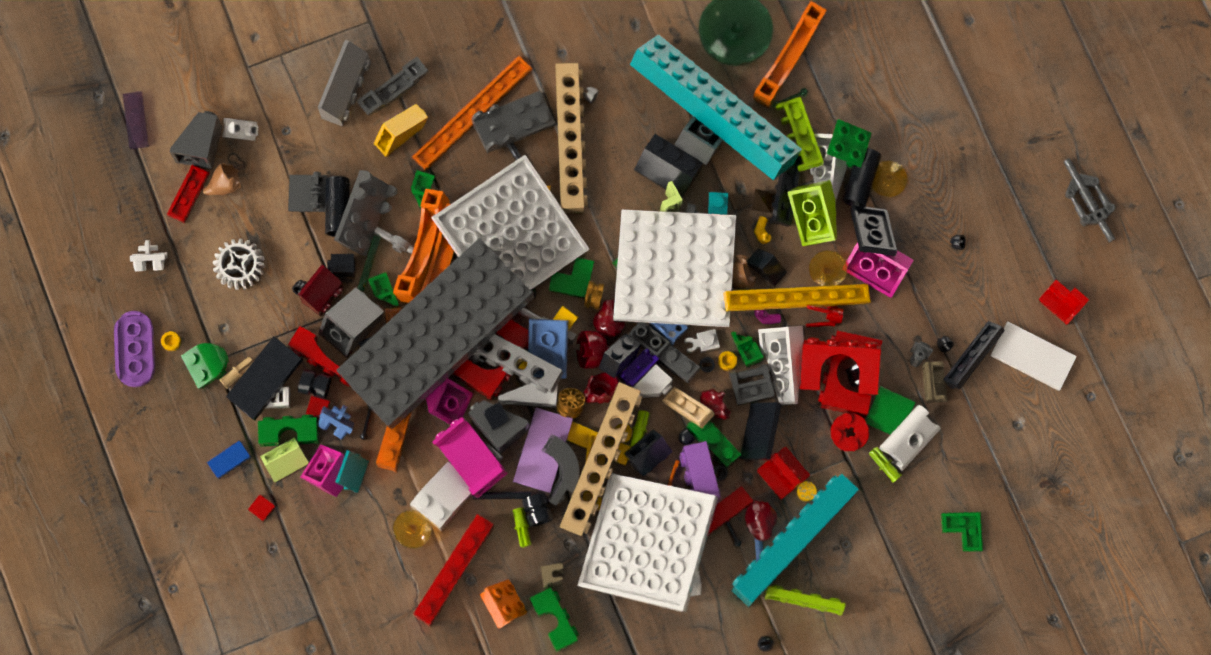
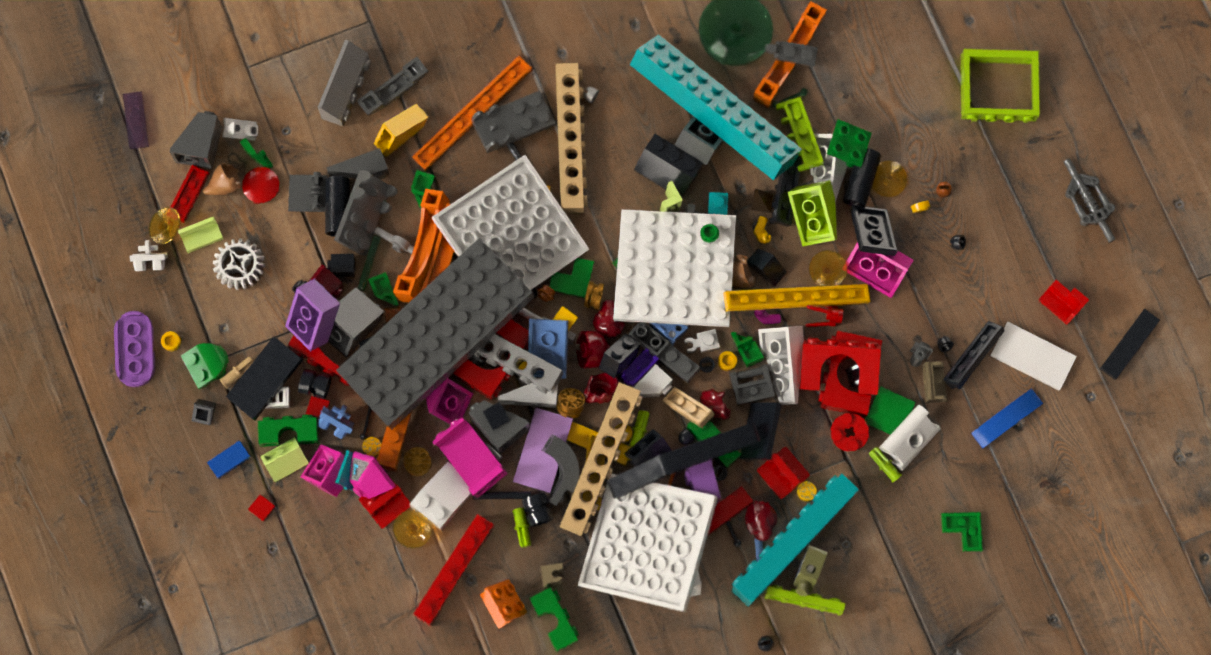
none -> clear yellow dish [149,207,180,244]
none -> yellowish green panel [178,217,223,253]
none -> black slope [192,399,216,425]
none -> green slope [240,138,274,169]
none -> red dish [242,167,280,204]
none -> medium lavender brick [285,279,340,351]
none -> dark grey slope [327,148,389,180]
none -> dark pink slope [350,452,395,499]
none -> red bracket [358,476,411,529]
none -> yellow tile [362,437,381,457]
none -> pearl gold wheel [403,447,432,477]
none -> dark orange plate [537,285,556,302]
none -> black beam [607,422,762,499]
none -> green plate [700,224,719,243]
none -> dark grey hinge [764,41,818,67]
none -> olive torso [793,545,828,596]
none -> yellow tile [911,200,931,214]
none -> dark orange hinge [936,181,952,198]
none -> lime window [961,49,1040,123]
none -> blue slope [971,388,1044,449]
none -> black tile [1100,309,1160,380]

